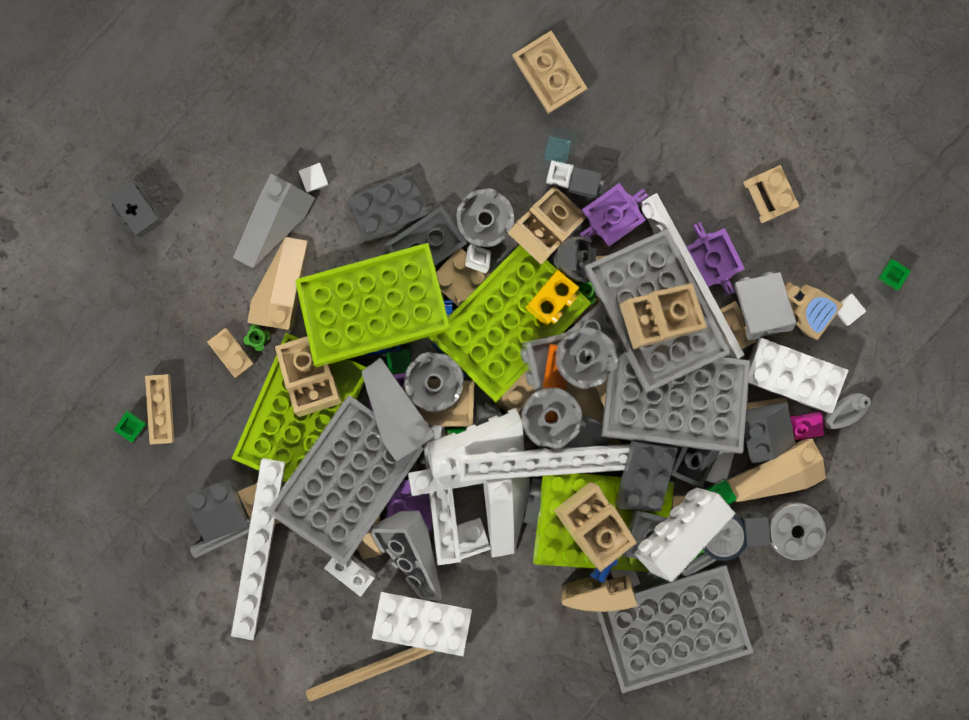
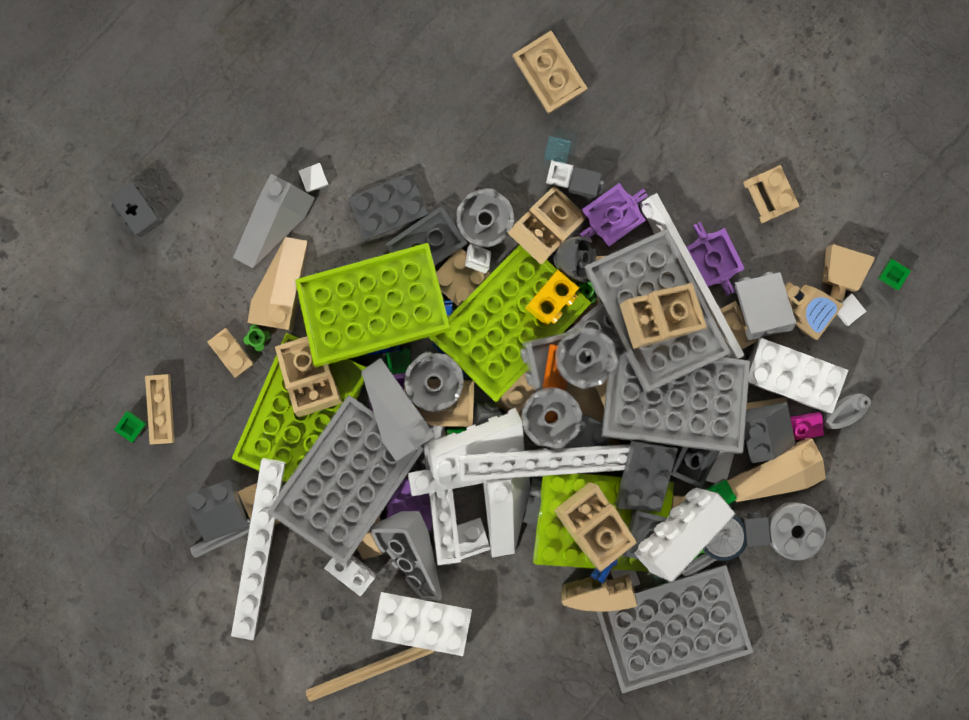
none -> tan torso [822,244,875,302]

